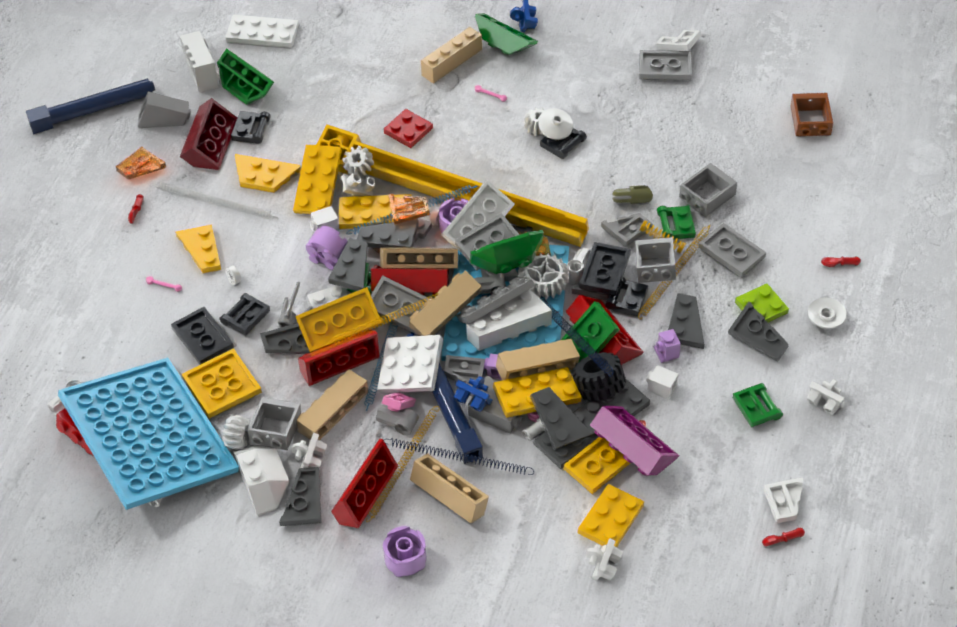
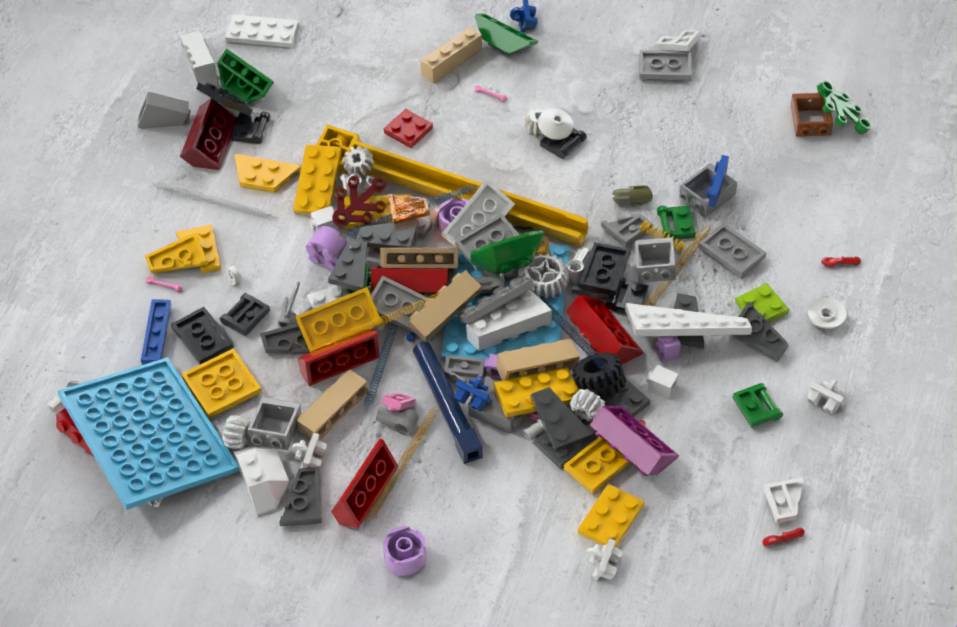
dark blue brick [26,78,155,135] -> none
clear orange wing [115,146,166,179] -> none
red piece [128,194,144,224] -> none
white plate [377,335,443,393] -> none
piece [384,438,534,475] -> none
tan brick [410,453,489,523] -> none
green plate [561,301,620,363] -> none
none -> blue plate [141,299,172,365]
none -> yellow wing [145,233,209,274]
none -> black plate [196,82,253,116]
none -> dark red plant [332,176,386,227]
none -> white gear [570,389,605,422]
none -> white wing [625,303,752,336]
none -> blue plate [706,155,729,208]
none -> green plant [817,81,871,134]

